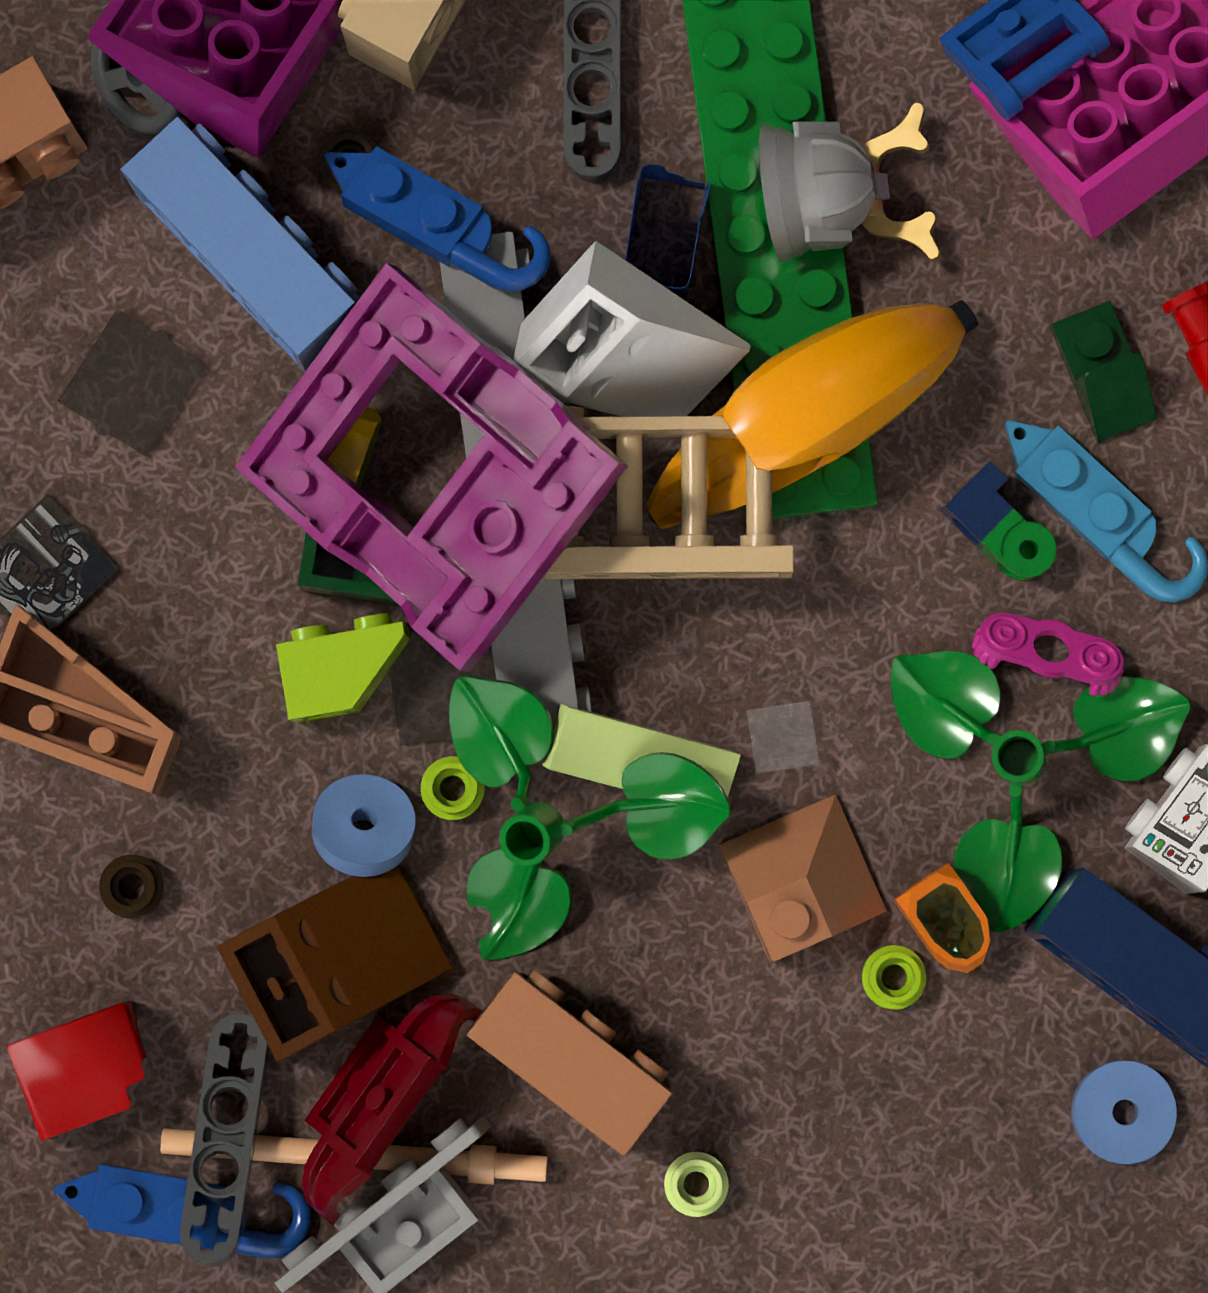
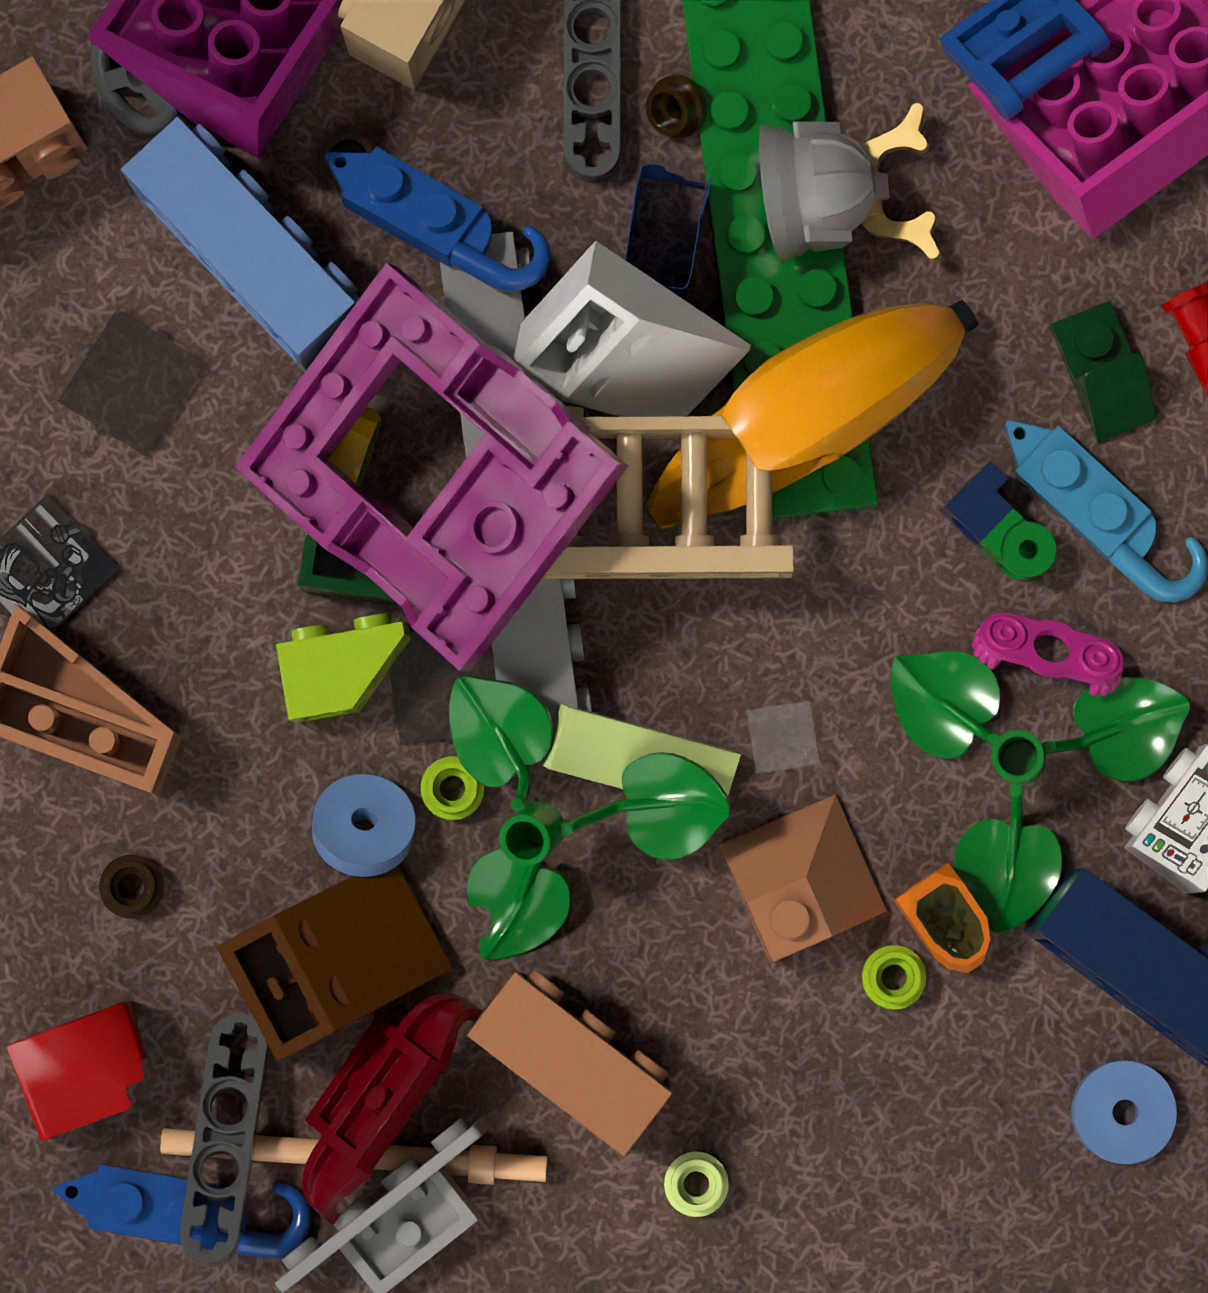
none -> dark brown plate [646,74,707,138]

